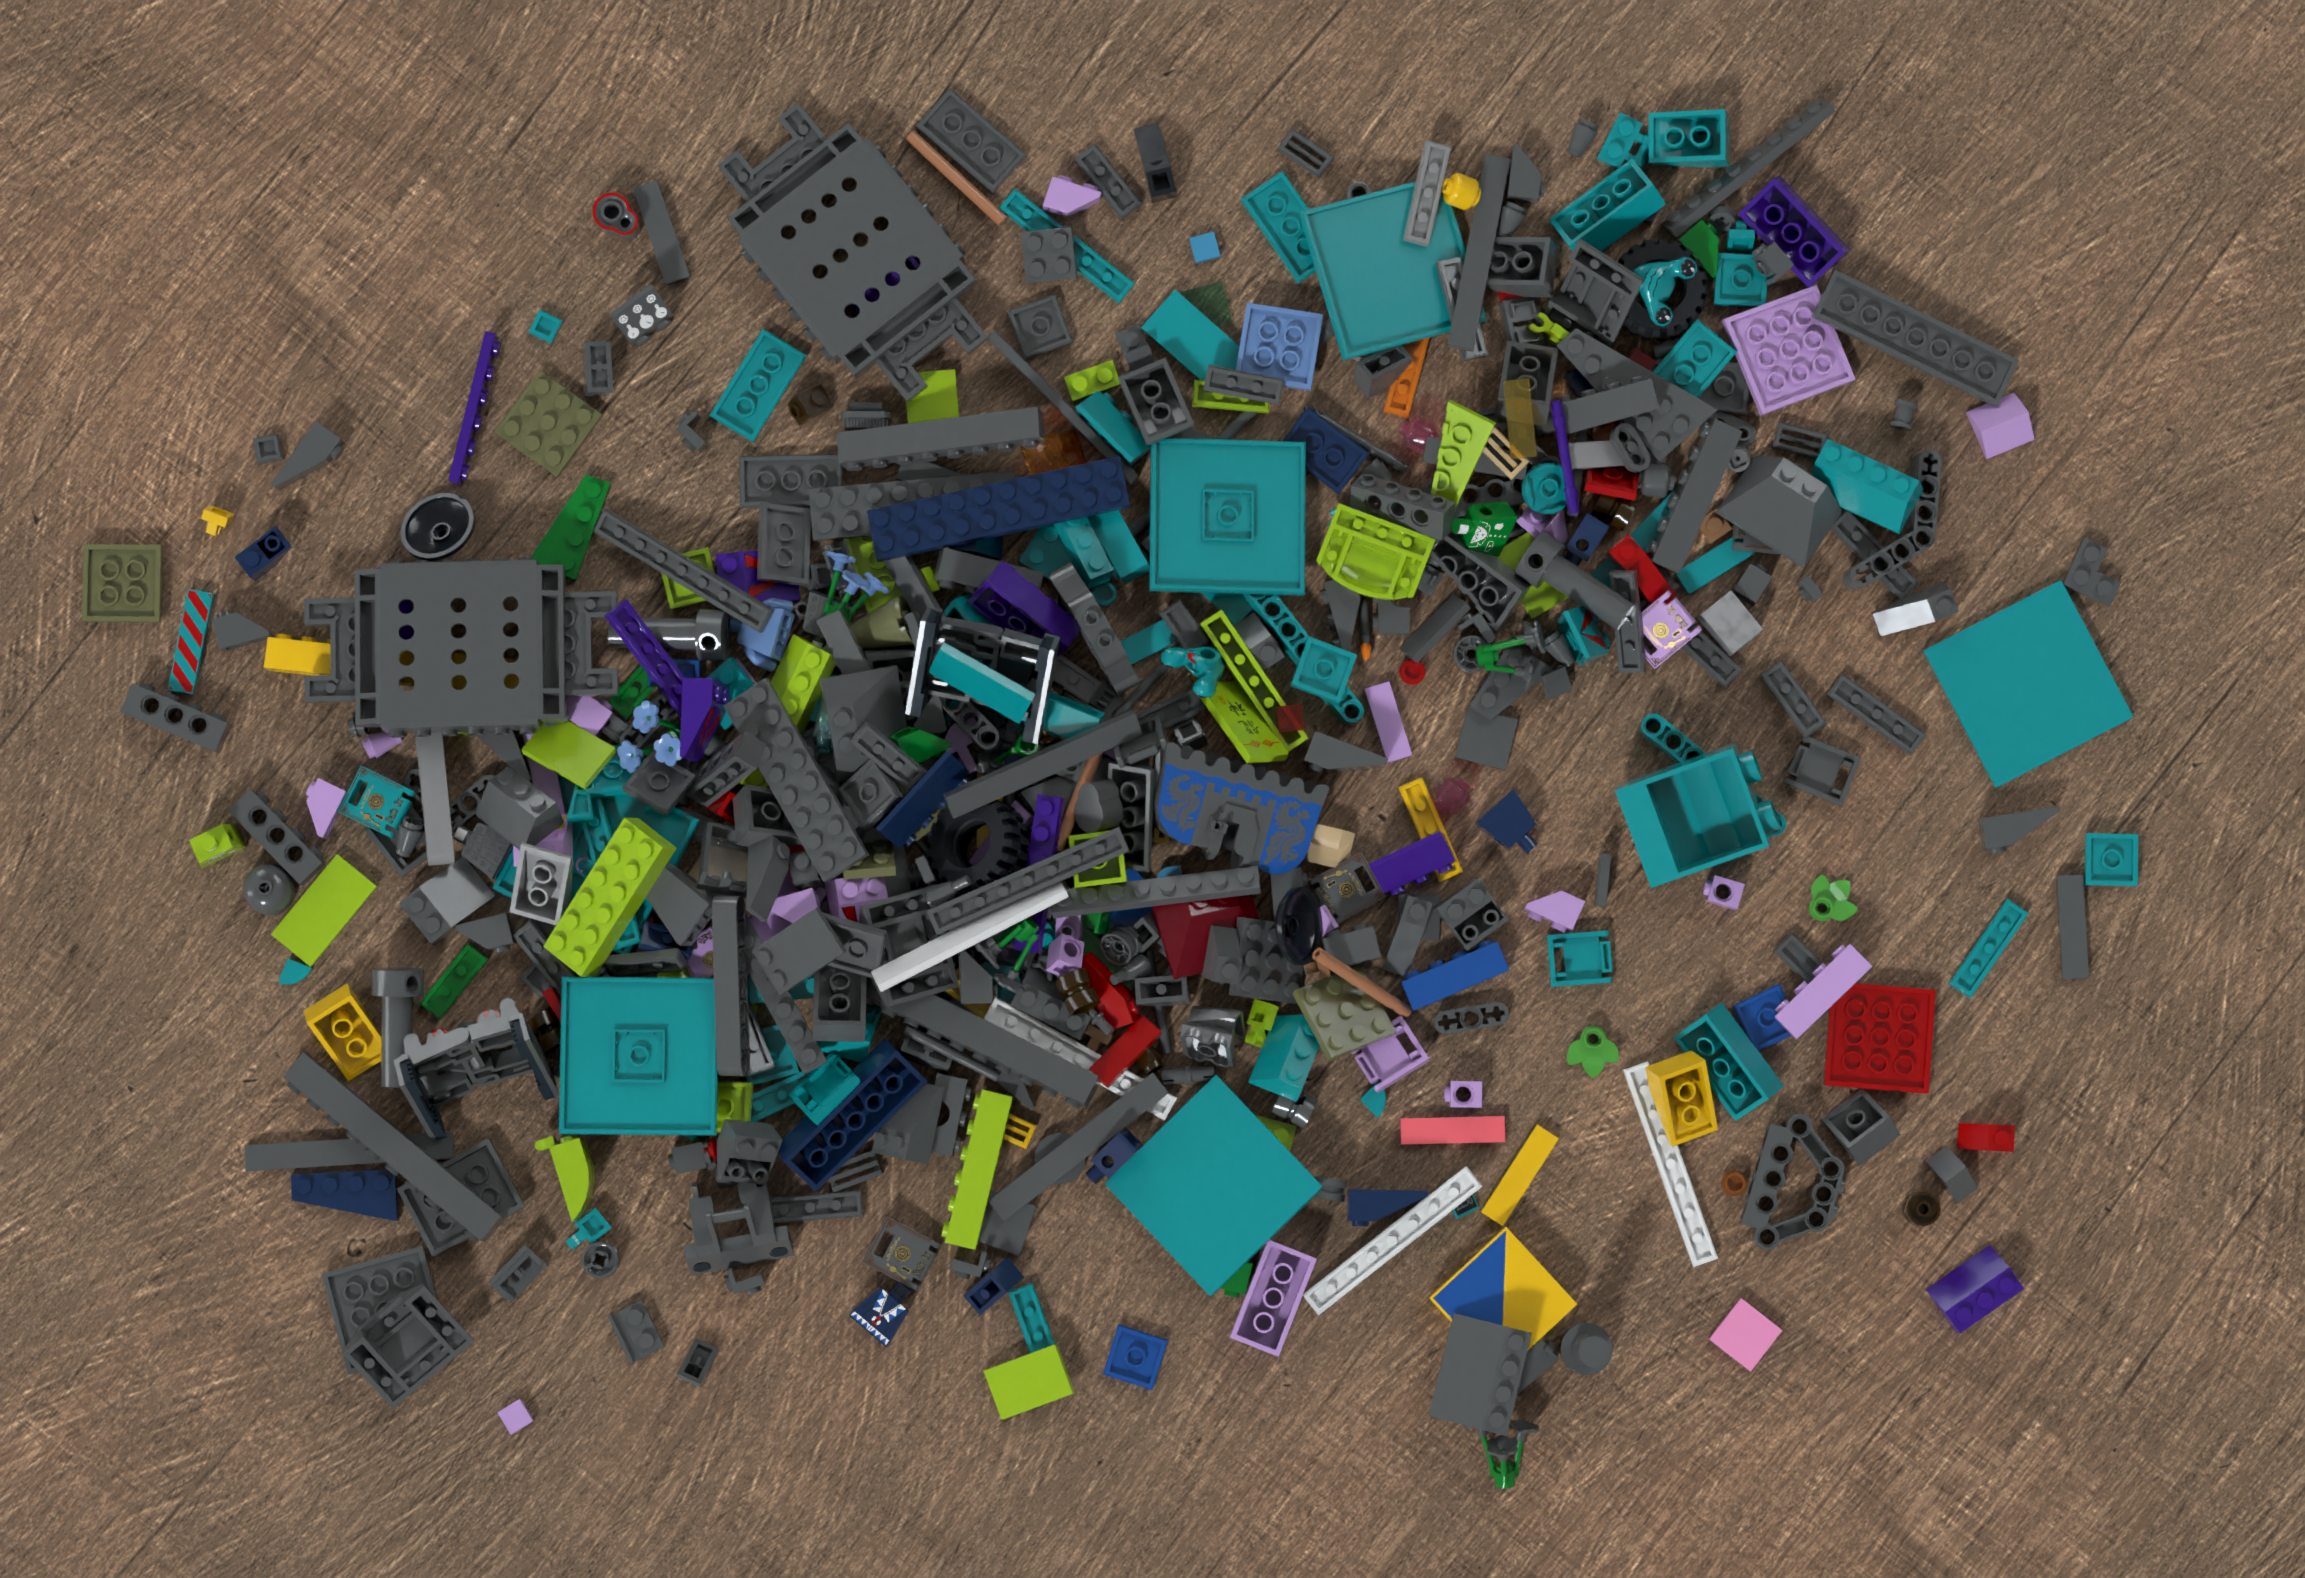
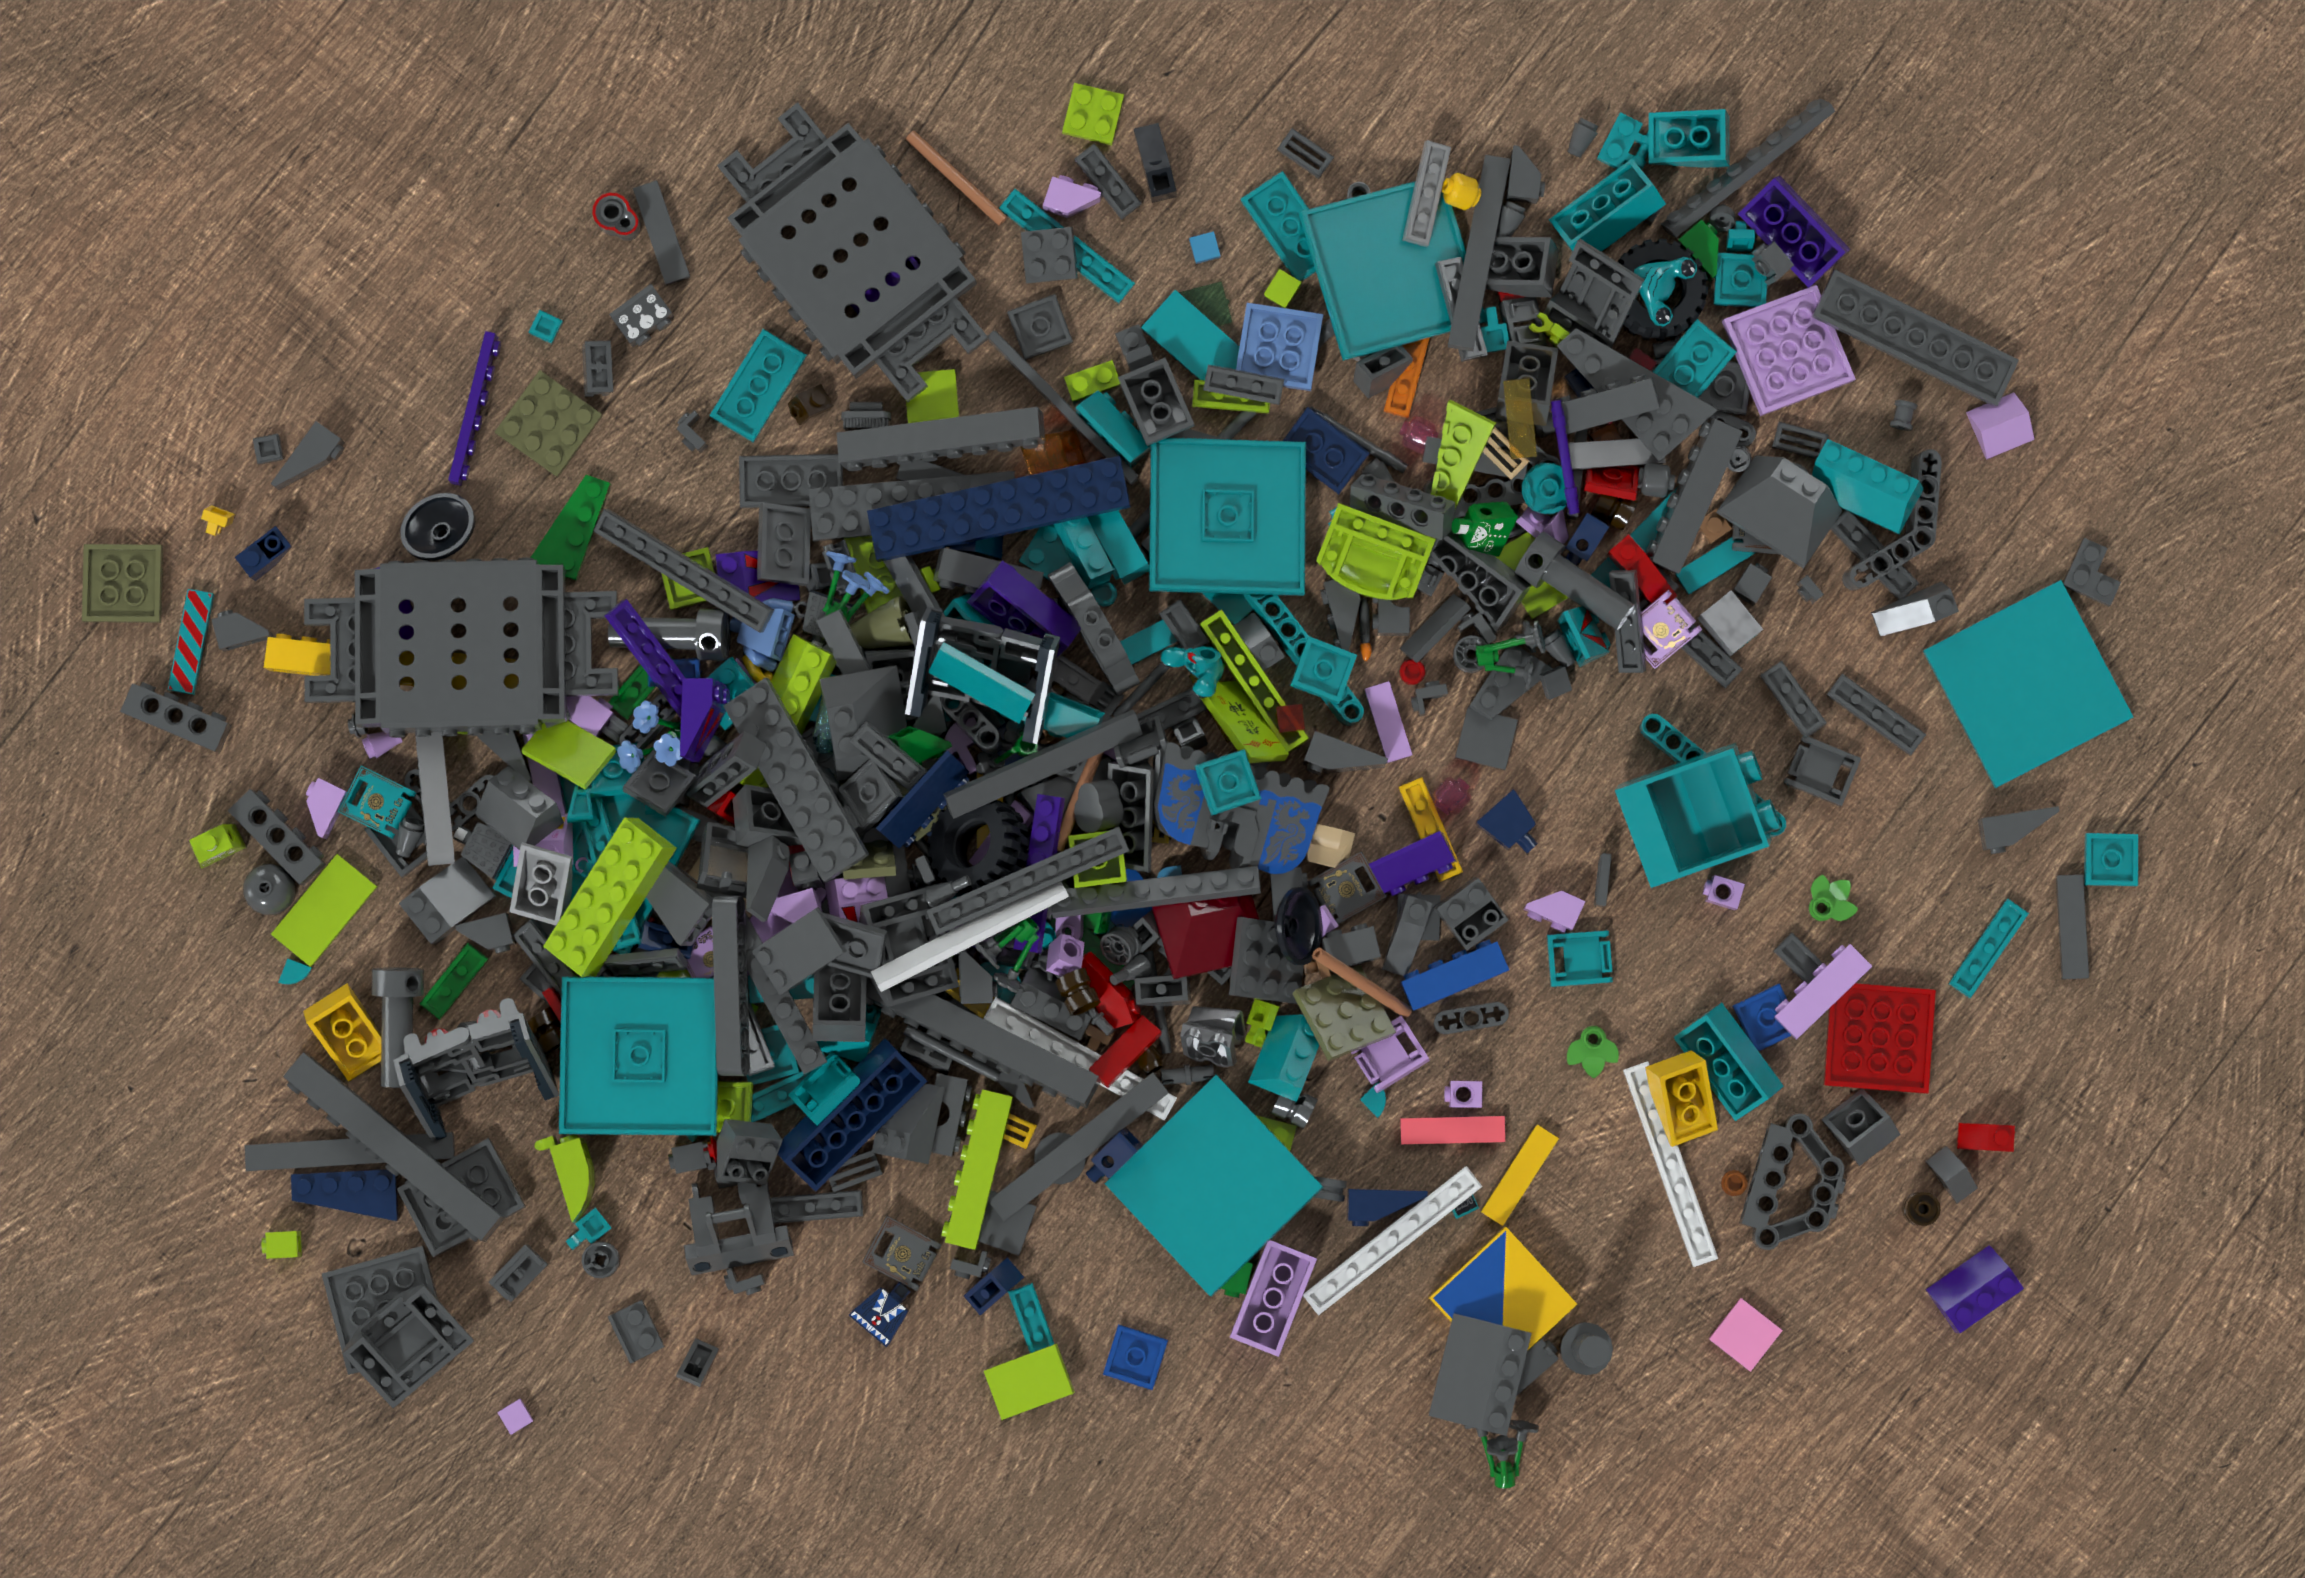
dark grey tile [916,88,1027,194] -> none
dark grey slope [1202,925,1242,984] -> none
dark grey plate [1610,423,1650,473] -> none
none -> lime brick [261,1231,302,1259]
none -> yellow arm [742,655,773,683]
none -> lime plate [1062,83,1124,146]
none -> teal tile [1194,749,1262,816]
none -> lime panel [1264,269,1301,309]
none -> dark grey bracket [1411,681,1448,717]
none -> teal plate [1481,306,1509,353]

